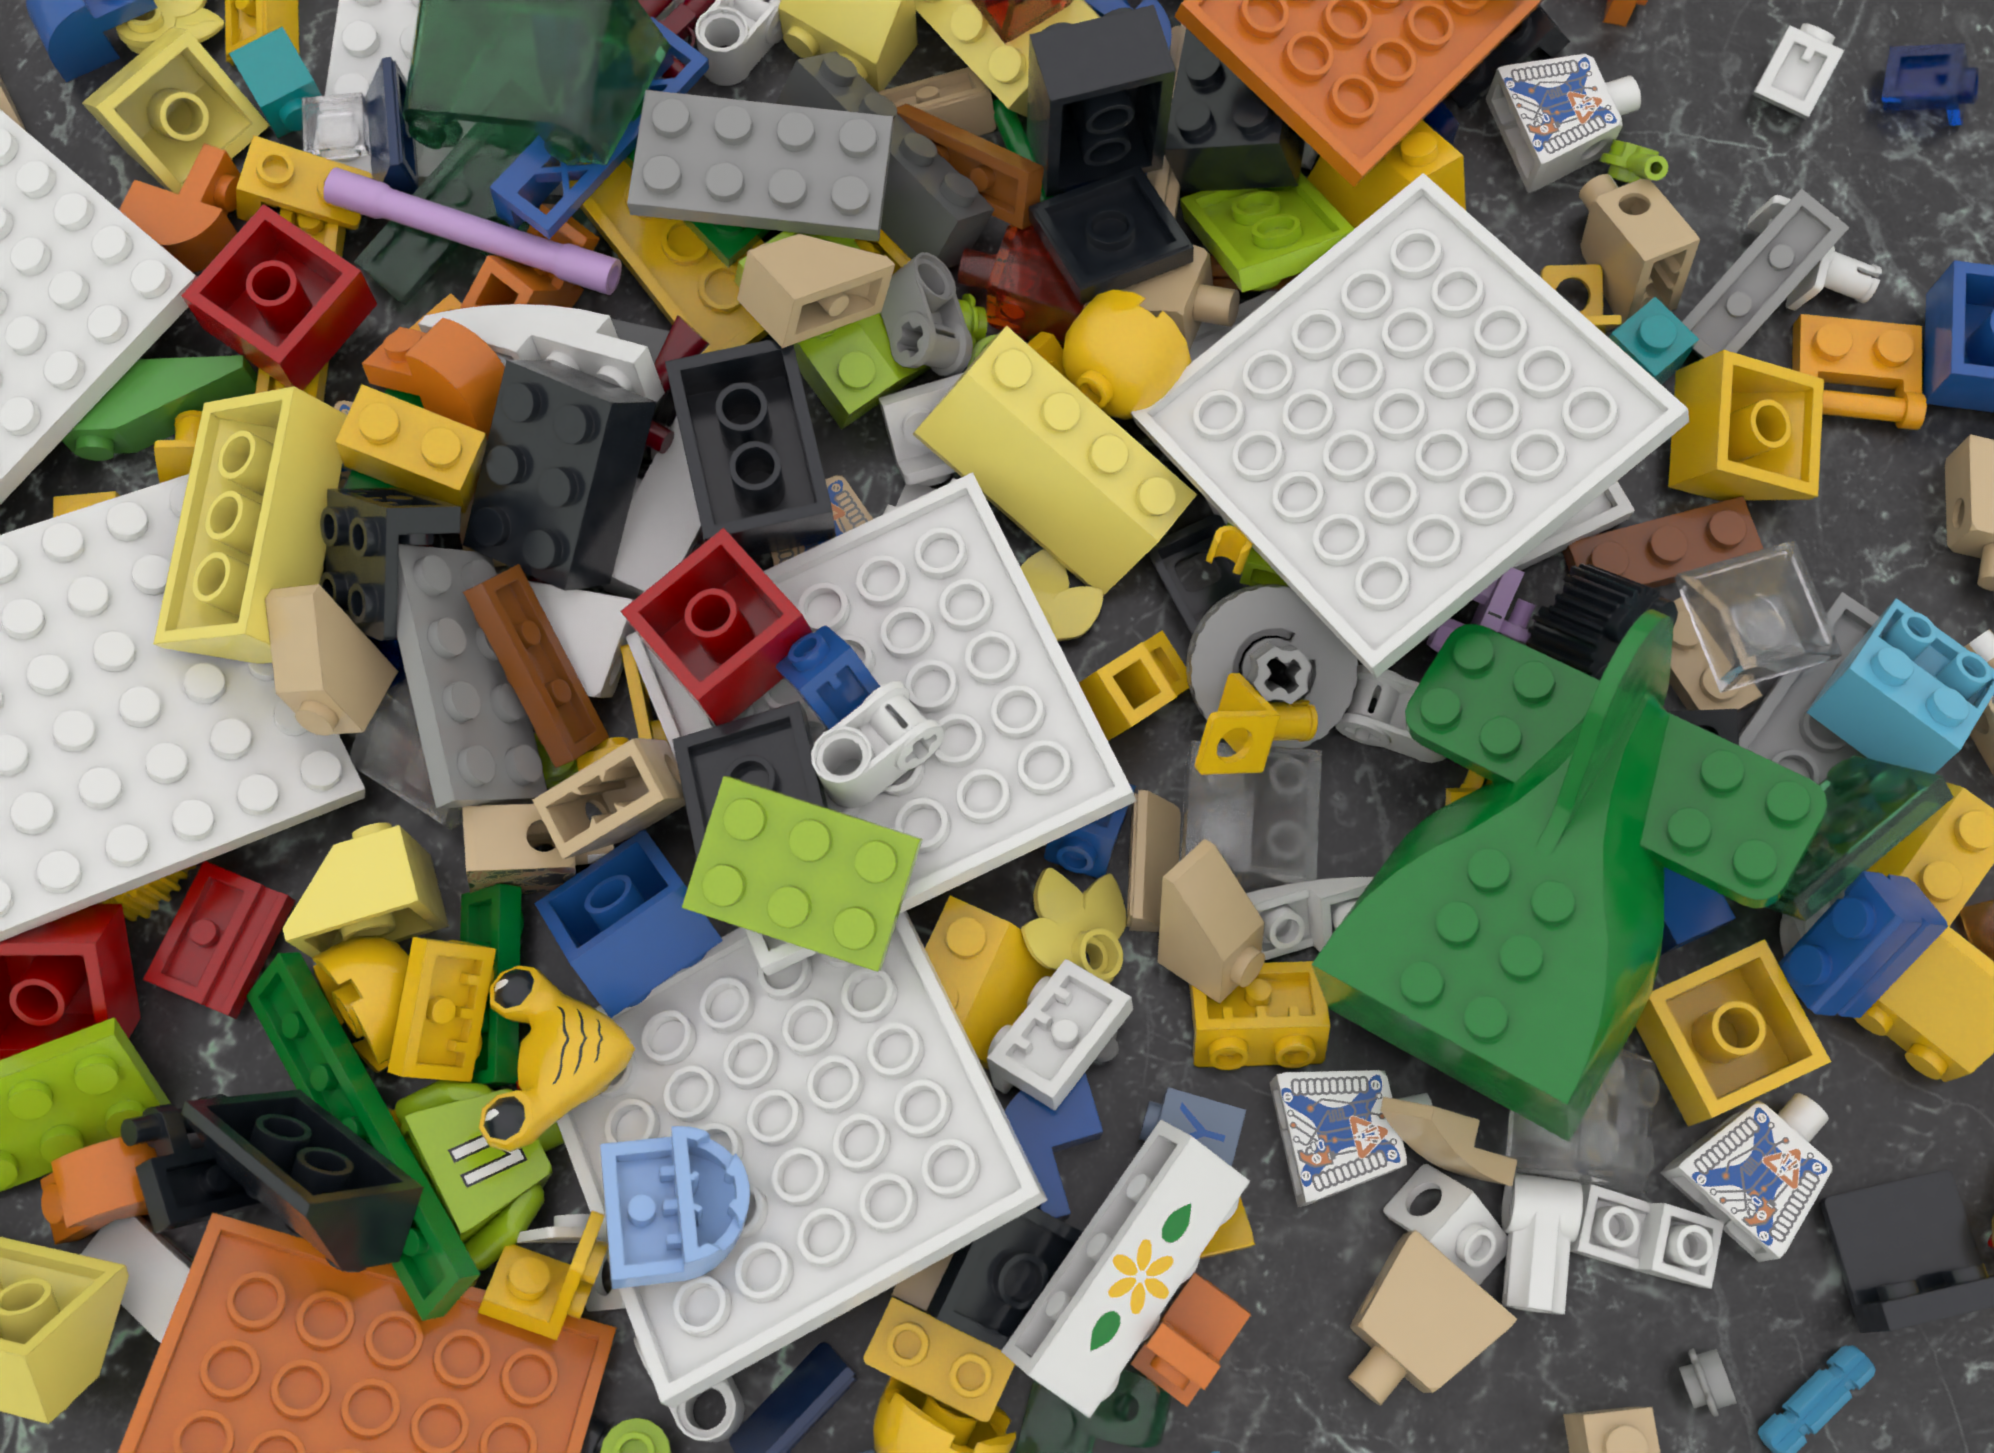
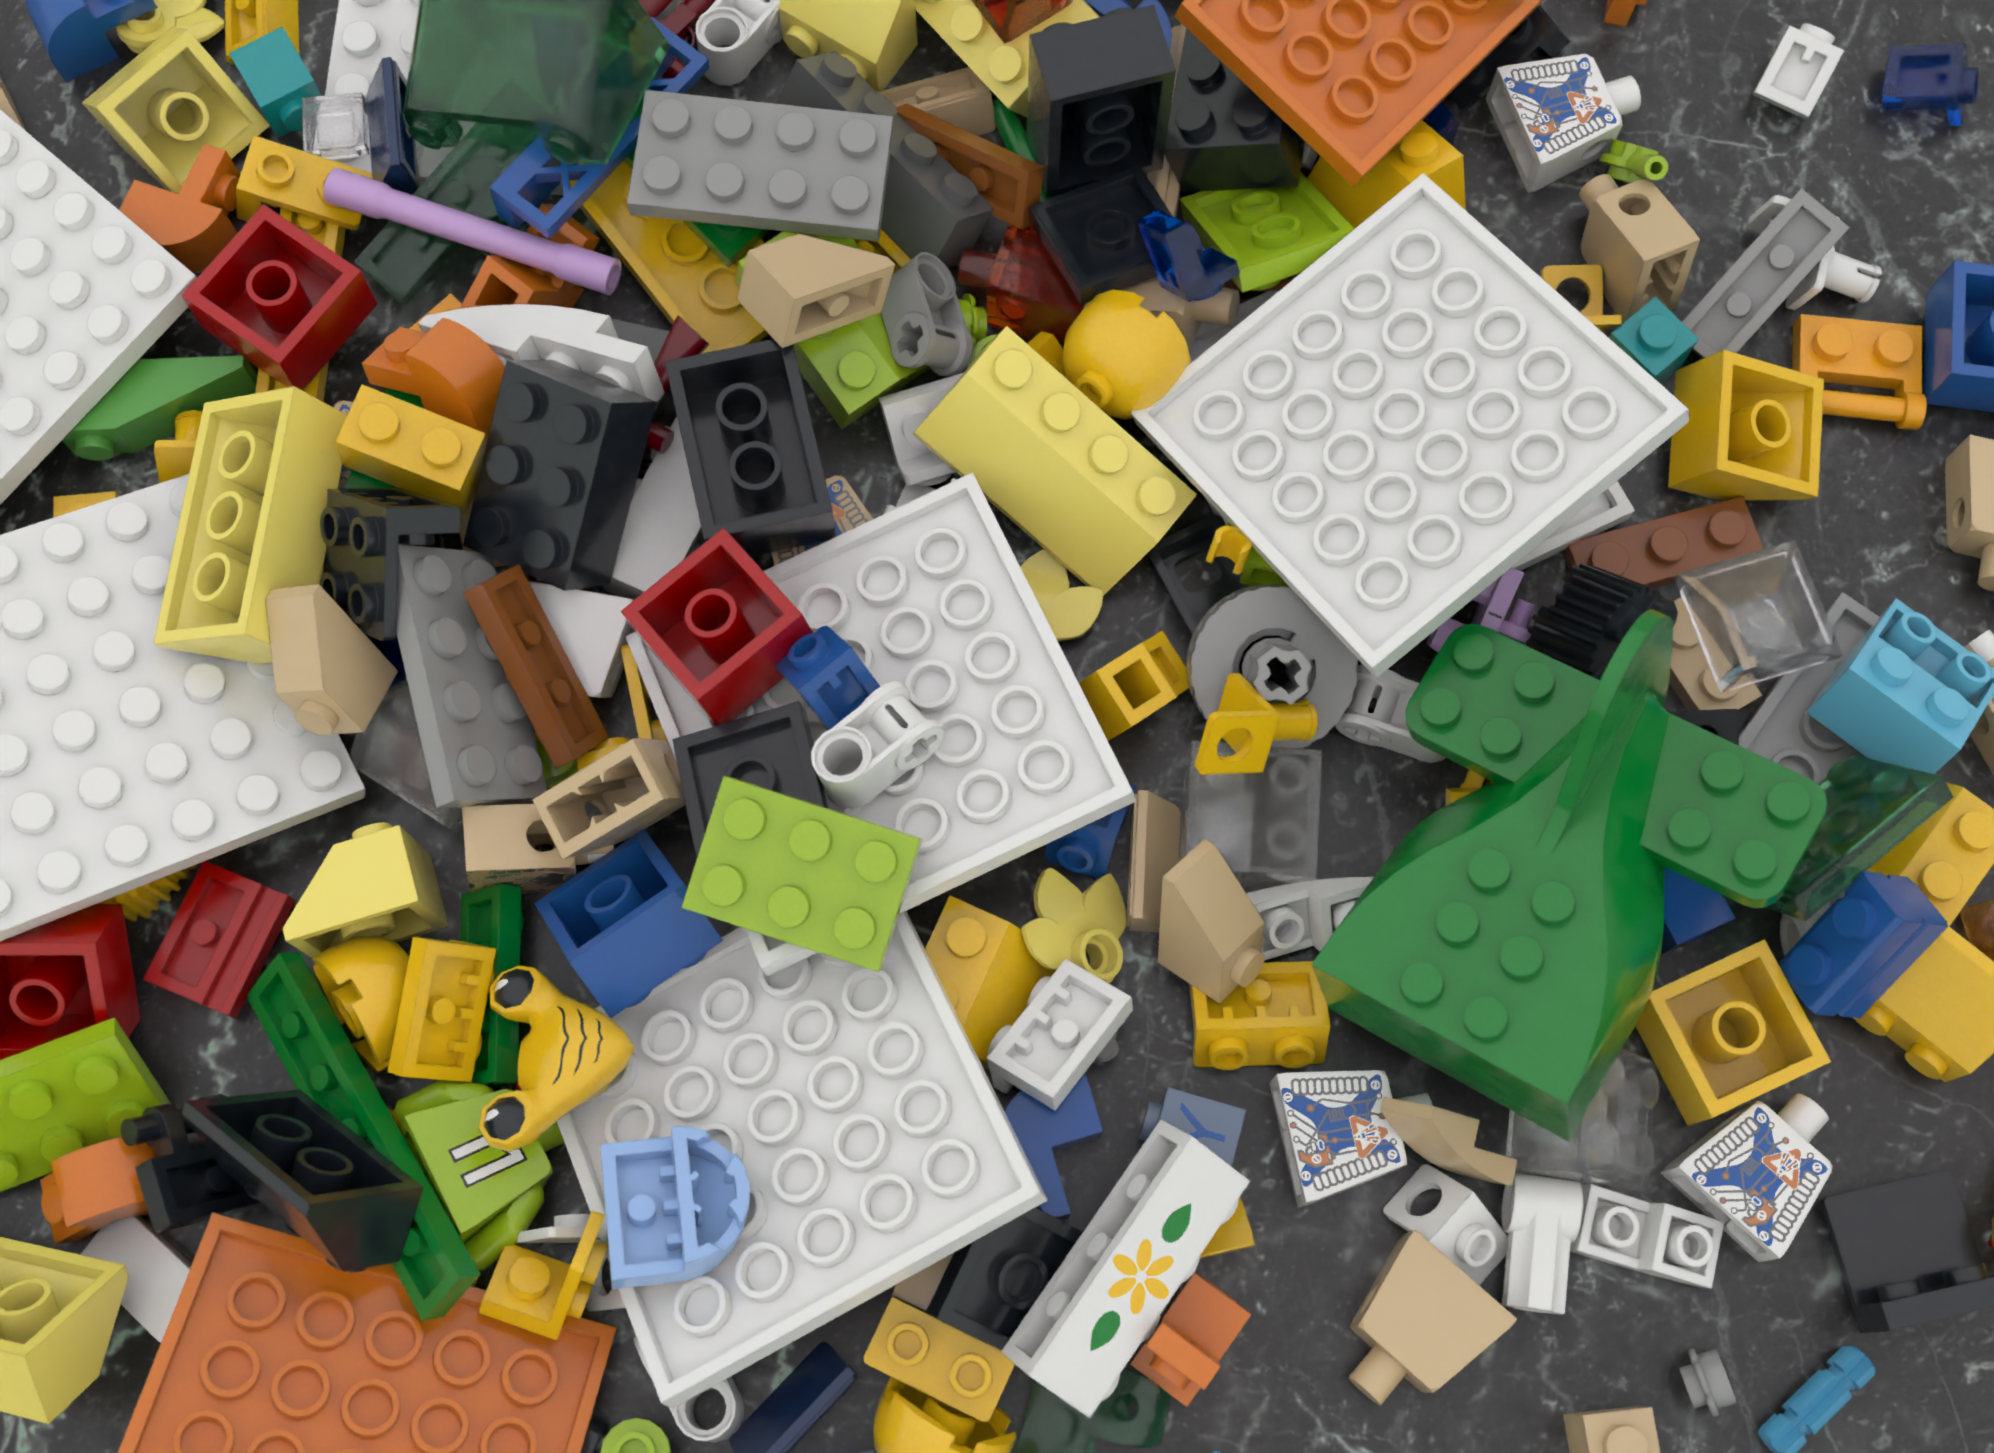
none -> clear blue bracket [1137,209,1240,302]

